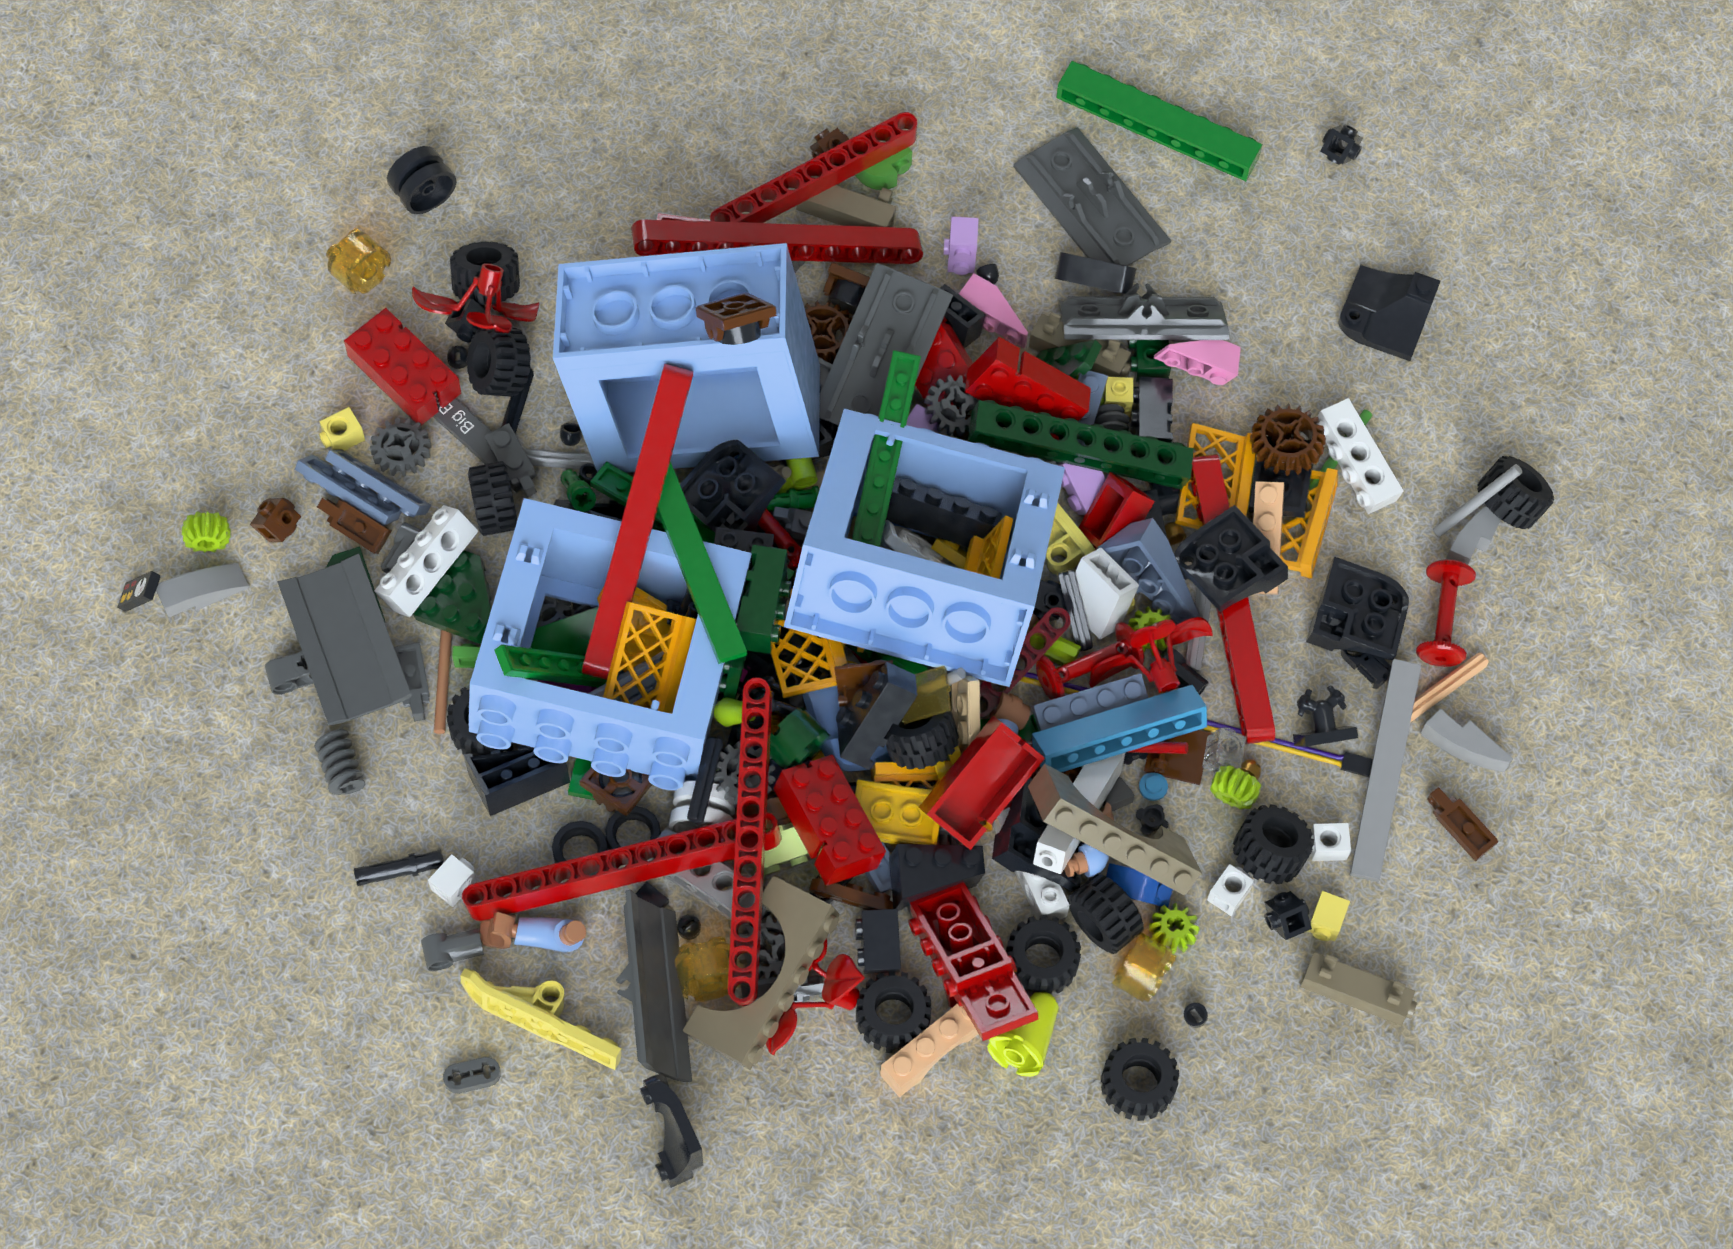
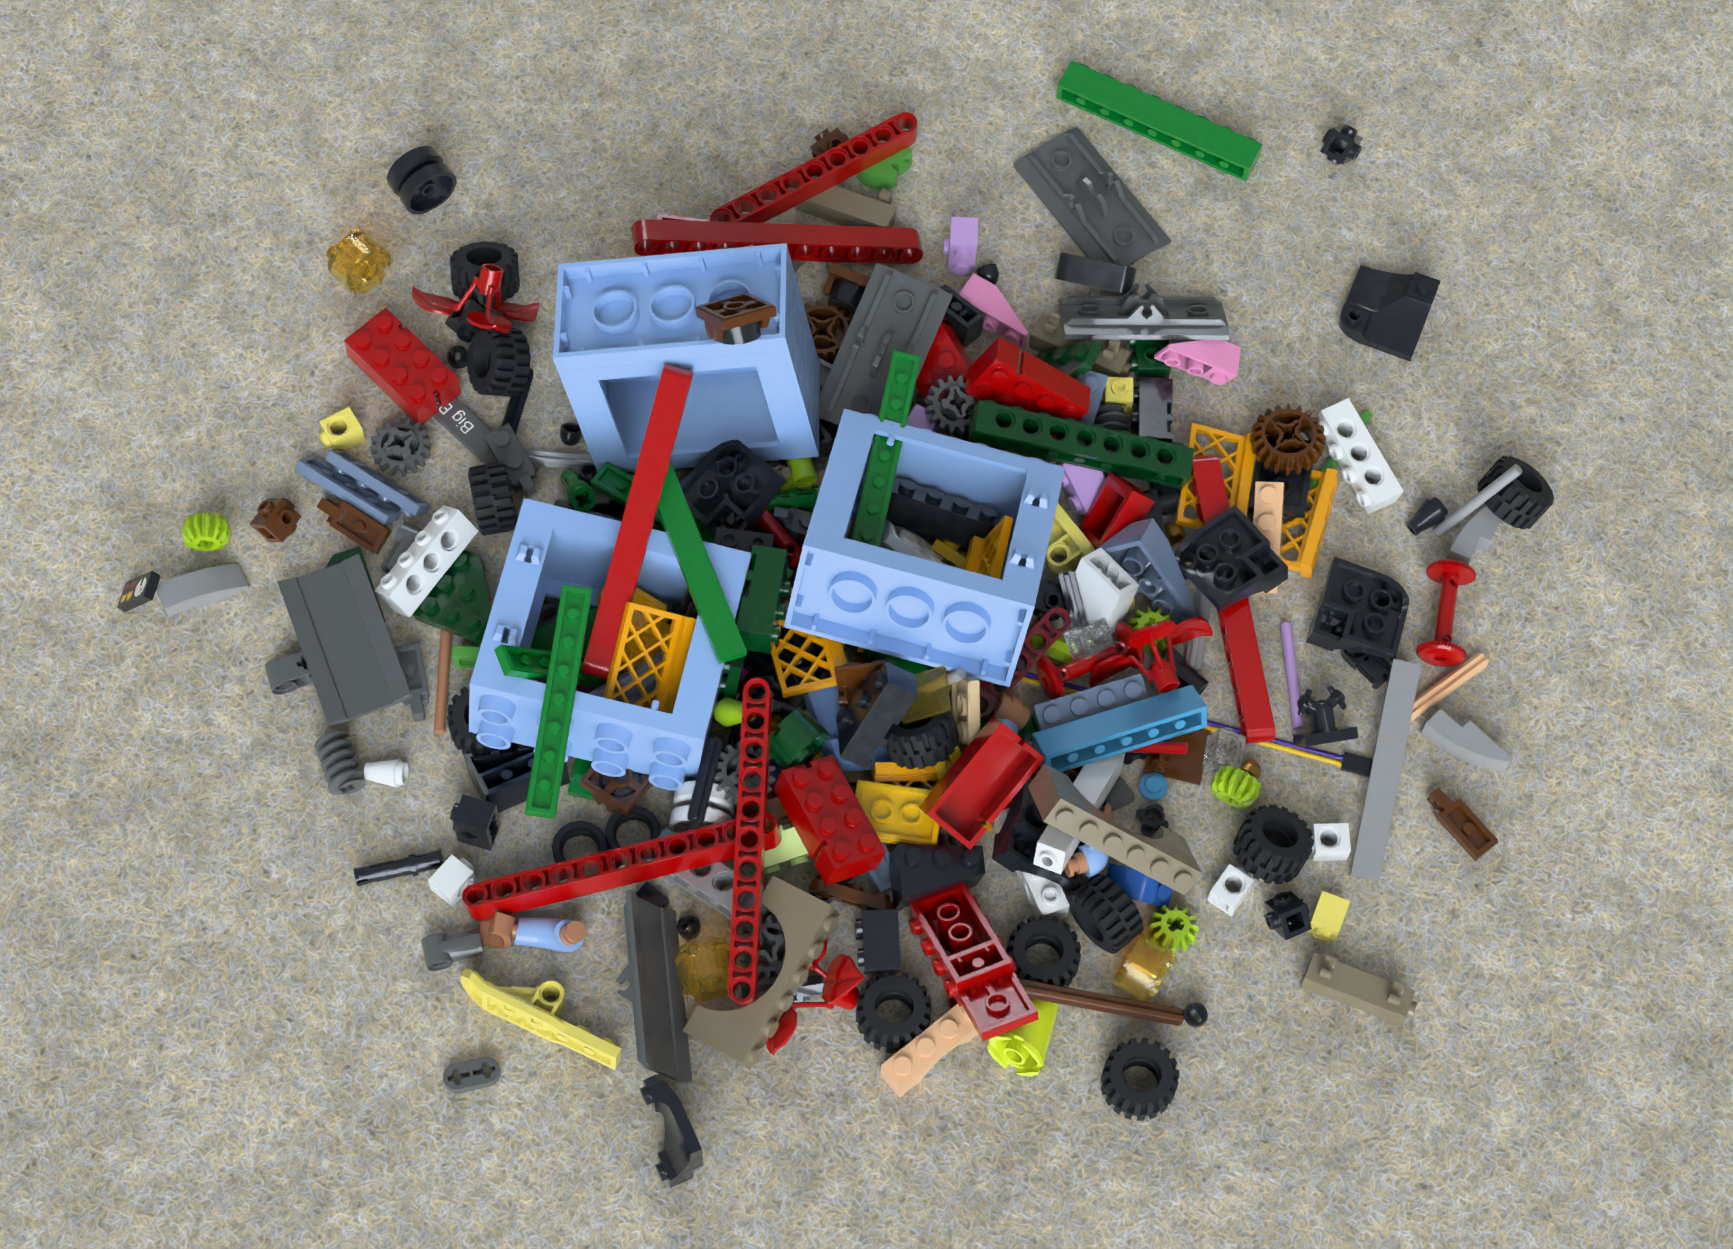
none -> white cone [364,759,409,788]
none -> black brick [450,794,501,851]
none -> green tile [525,584,592,819]
none -> reddish brown axle [1018,978,1184,1026]
none -> clear brick [1063,618,1115,660]
none -> lavender bar [1280,622,1304,730]
none -> black cone [1406,497,1448,536]

